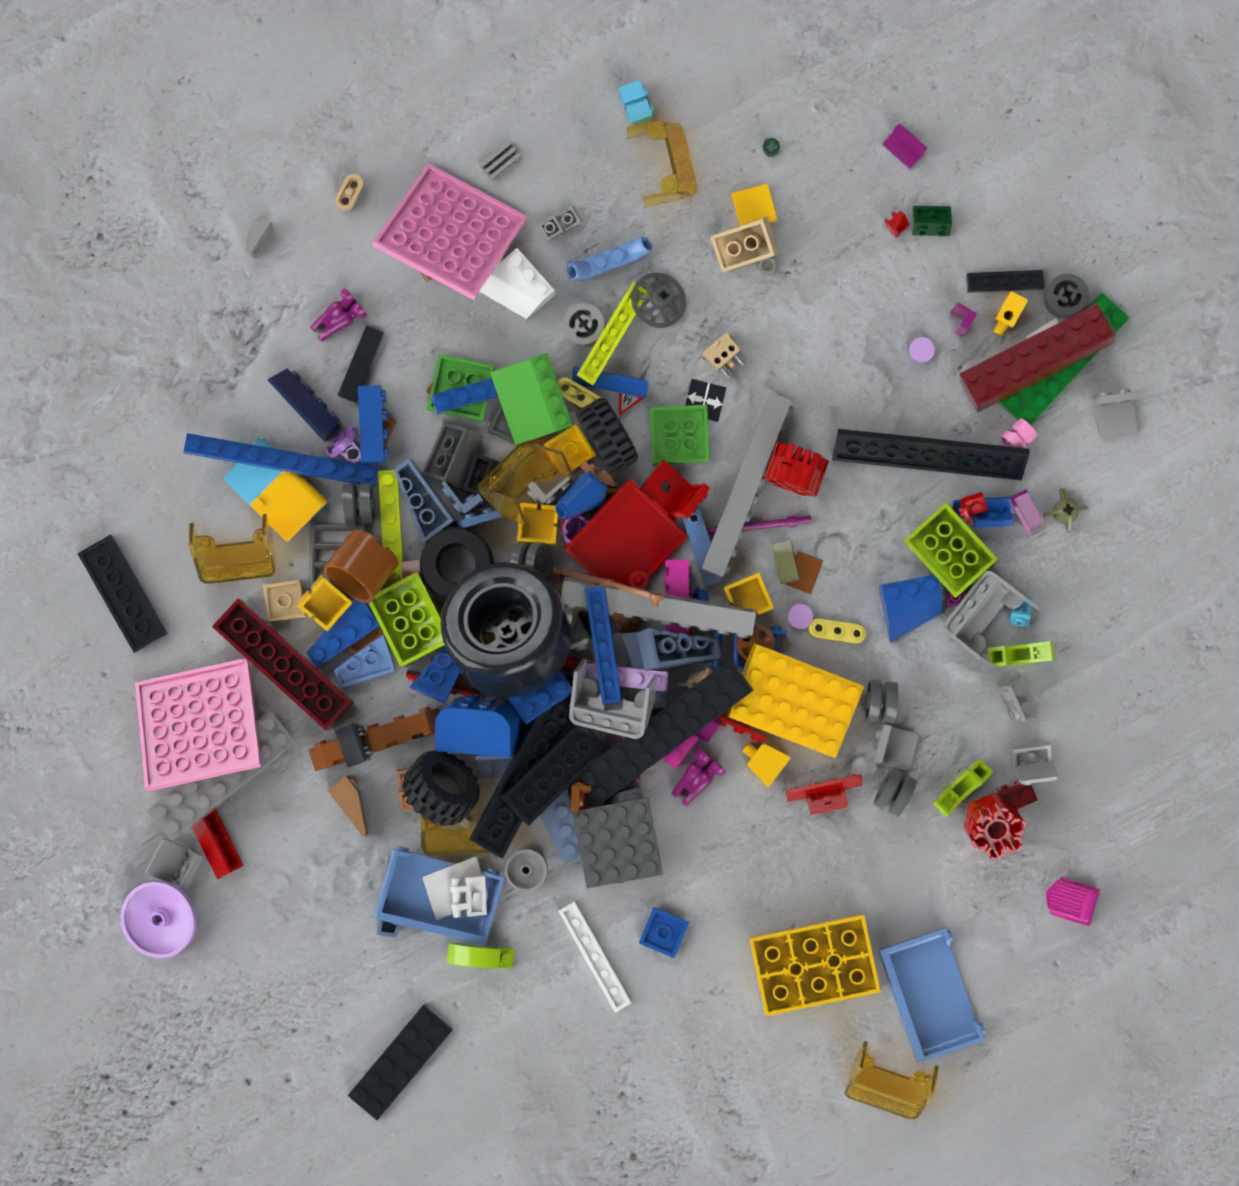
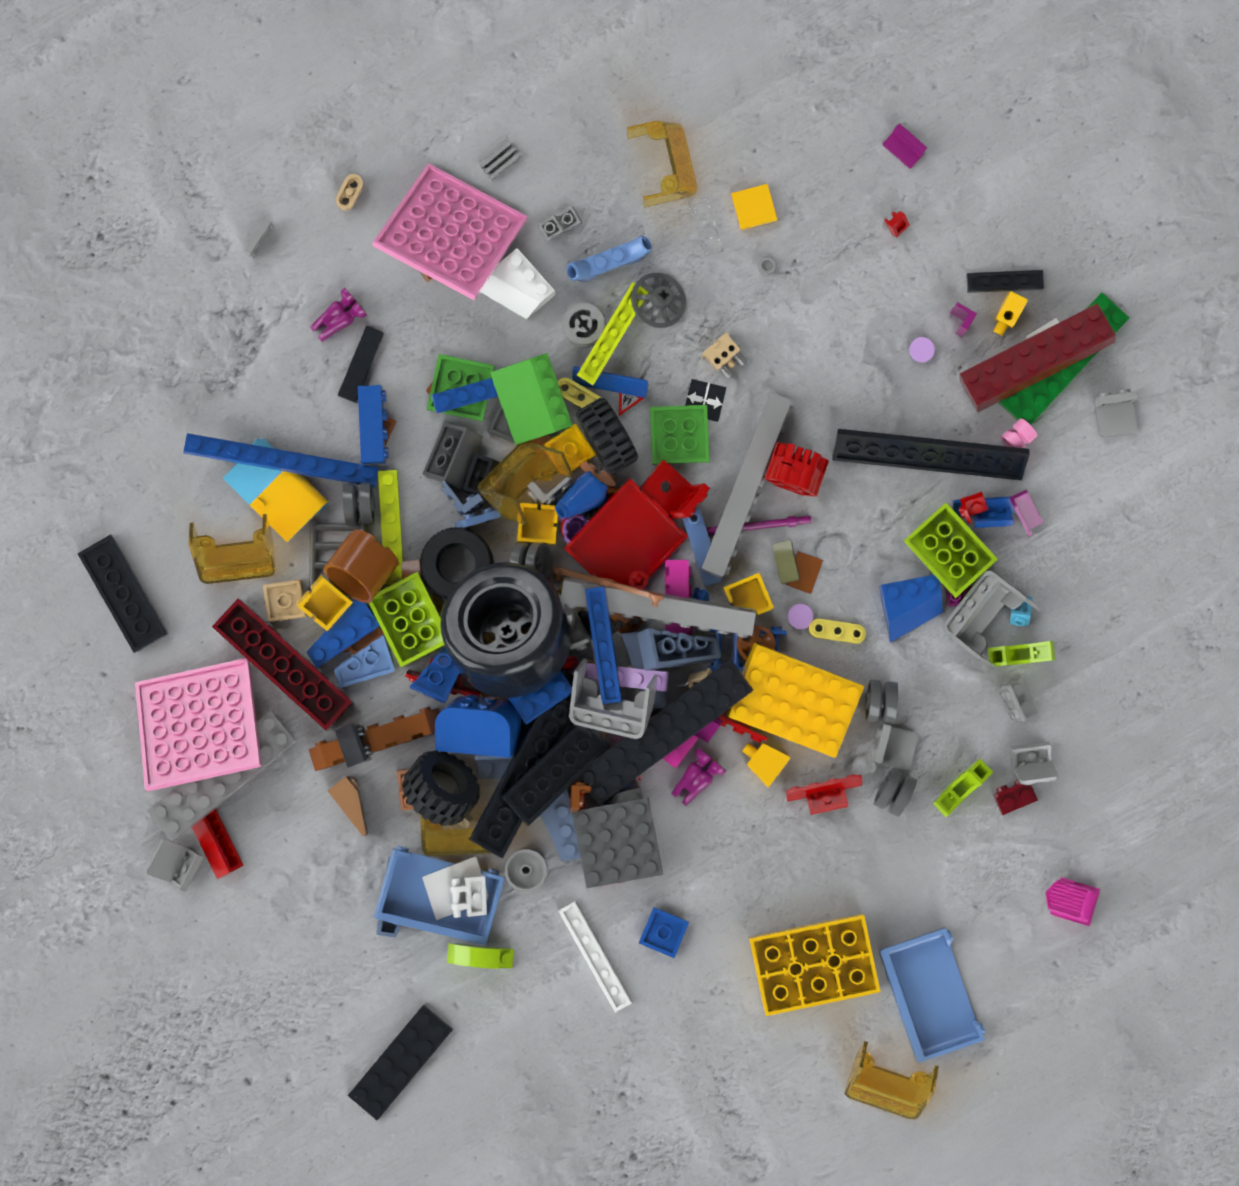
lavender dish [121,880,197,958] -> none
dark blue slope [268,368,341,442] -> none
medium lavender tile [325,425,361,463] -> none
sand blue wedge [394,458,457,544] -> none
medium azure piece [618,80,655,128] -> none
tan slope [710,216,779,272] -> none
clear green bush [762,138,780,157] -> none
dark green bracket [912,206,952,237] -> none
red piece [963,793,1026,860] -> none
olive piece [1043,488,1088,532] -> none
dark grey wheel [1044,274,1089,319] -> none

